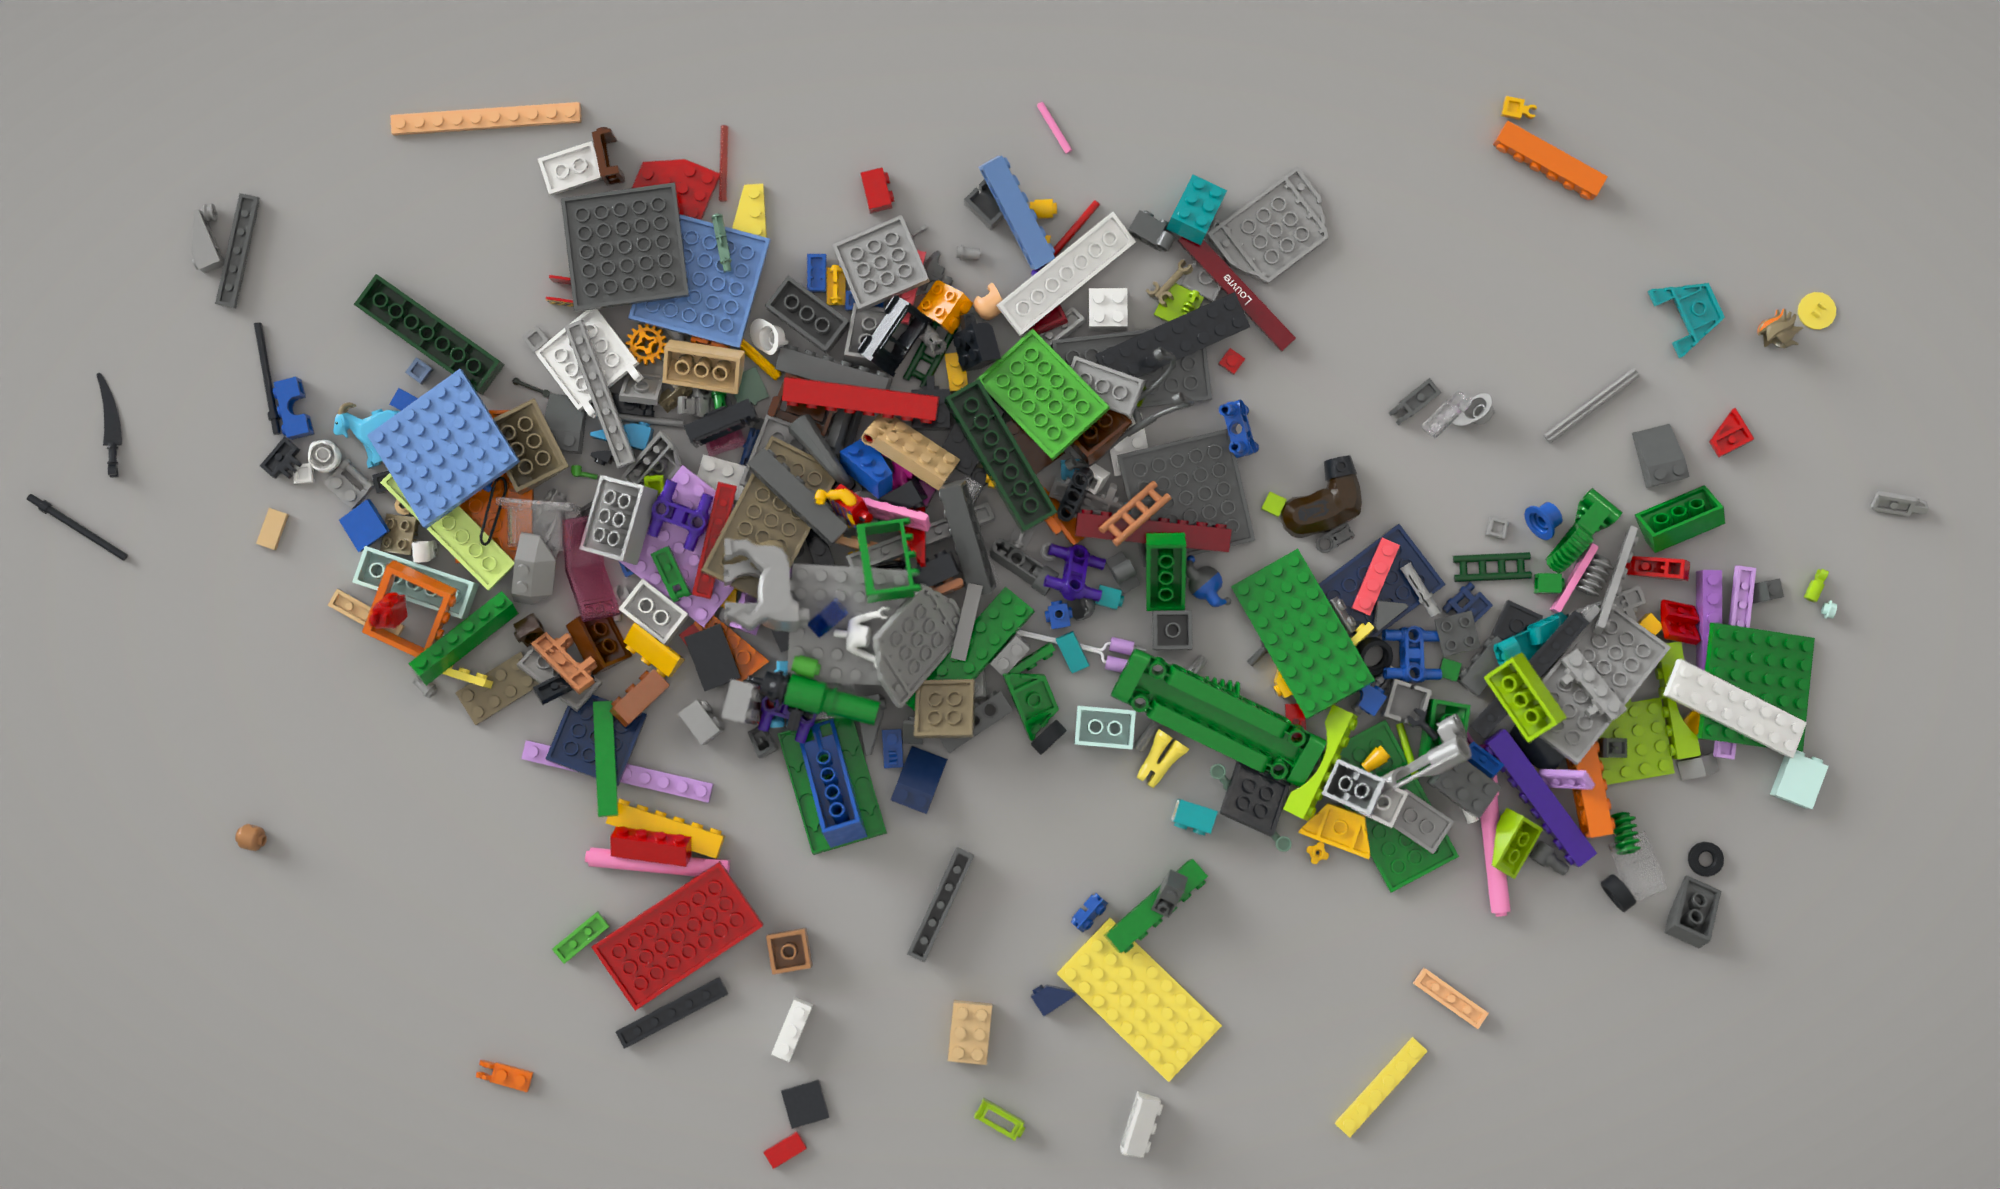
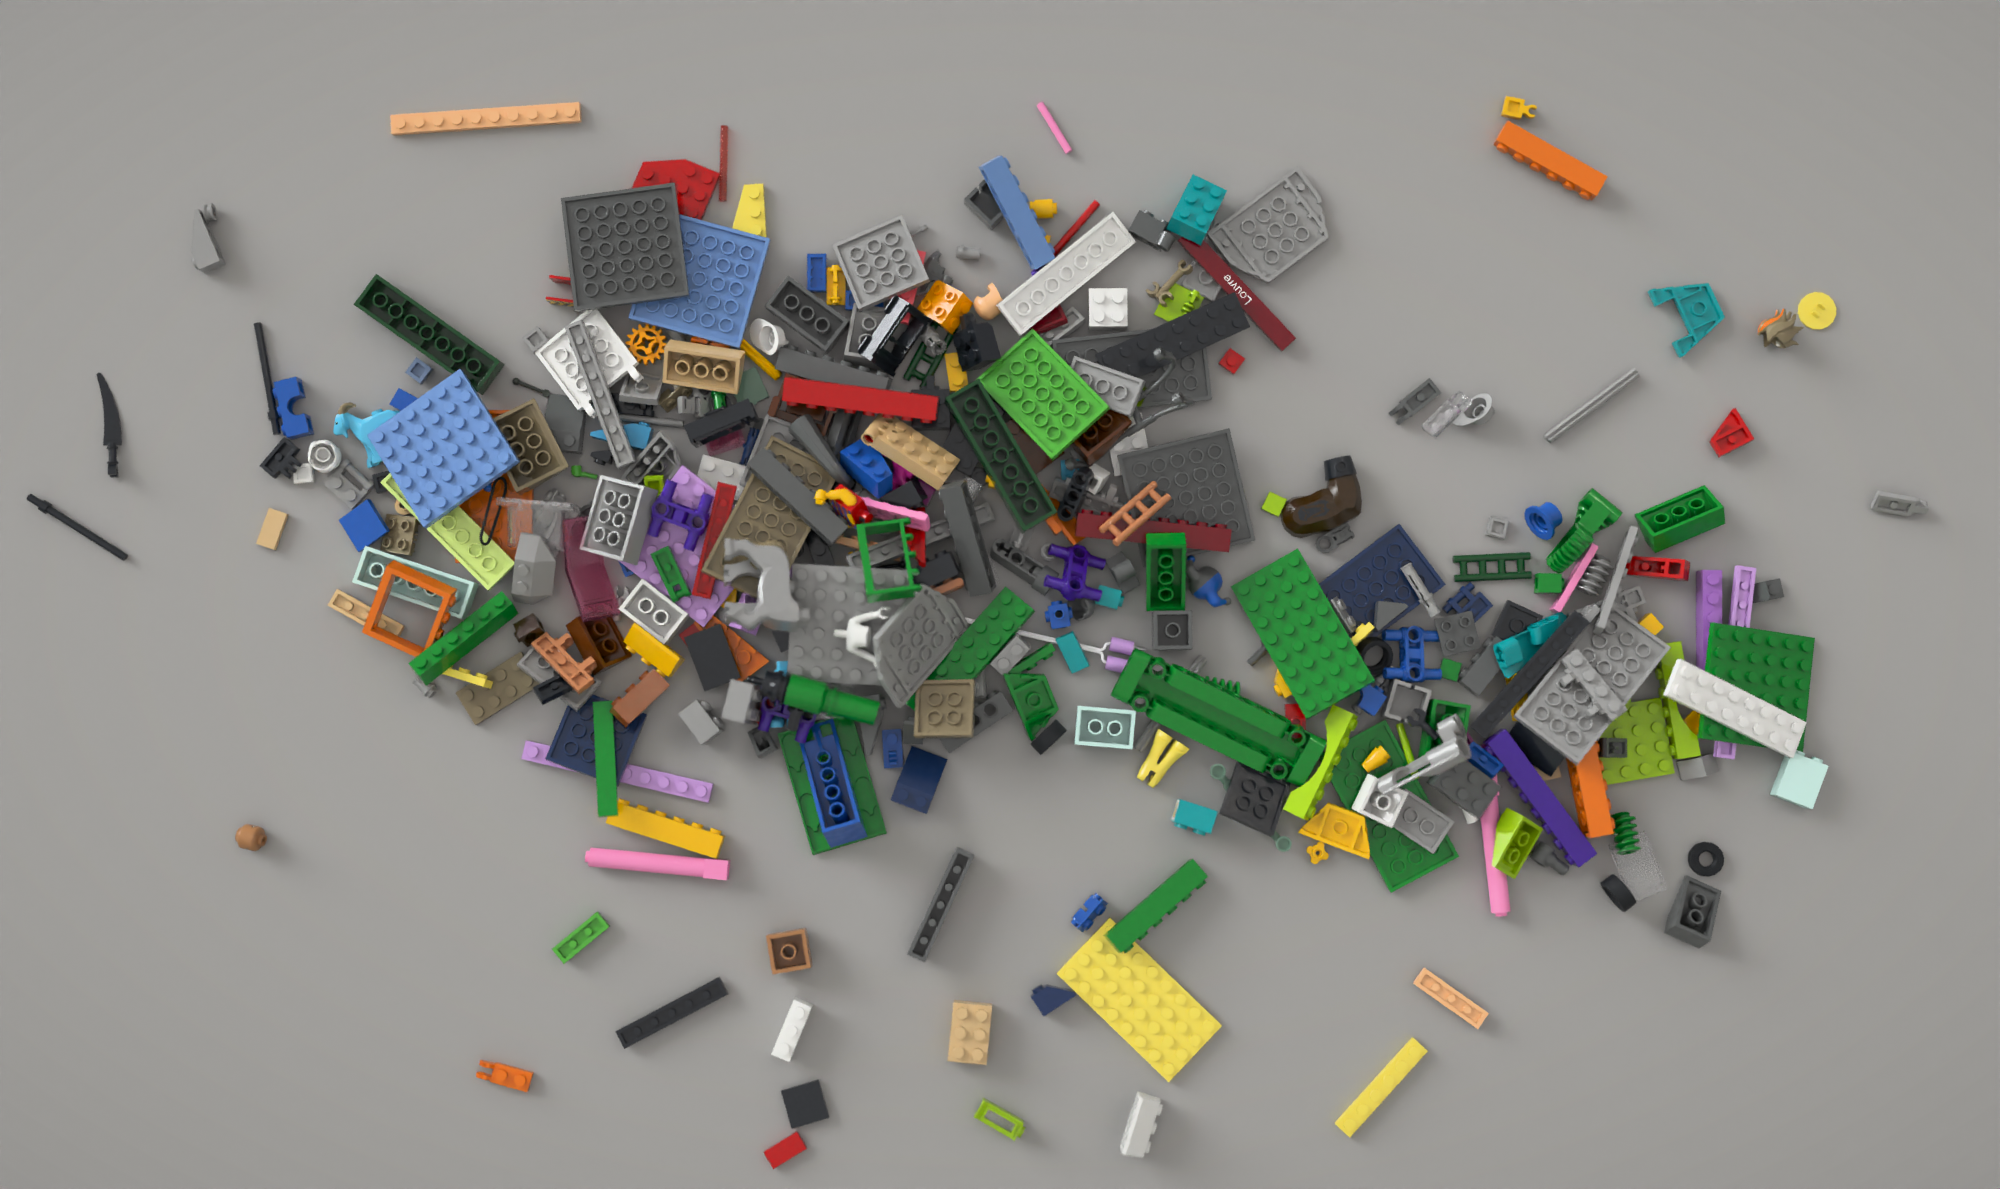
dark grey plate [215,193,260,309] -> none
red hinge [369,592,408,629] -> none
white piece [412,540,438,562] -> none
white plate [538,141,602,196] -> none
red plate [591,861,764,1011] -> none
reddish brown panel [592,127,625,185] -> none
red brick [610,826,692,867] -> none
sand green piece [712,213,732,272] -> none
bright green brick [791,655,821,678] -> none
clear blue slope [808,598,849,638] -> none
red brick [860,167,895,213] -> none
light grey sticker [951,583,983,661] -> none
dark grey slope [1151,869,1188,918] -> none
blue piece [1219,399,1259,458] -> none
slope [1322,759,1387,817] -> none
coral plate [1351,538,1400,616] -> none
lime slope [1484,652,1567,743] -> none
lavender tile [1538,769,1595,790] -> none
dark grey slope [1632,424,1690,488] -> none
red slope [1661,599,1701,645] -> none
lime bar [1803,569,1829,603] -> none
light aqua plate [1821,600,1837,619] -> none

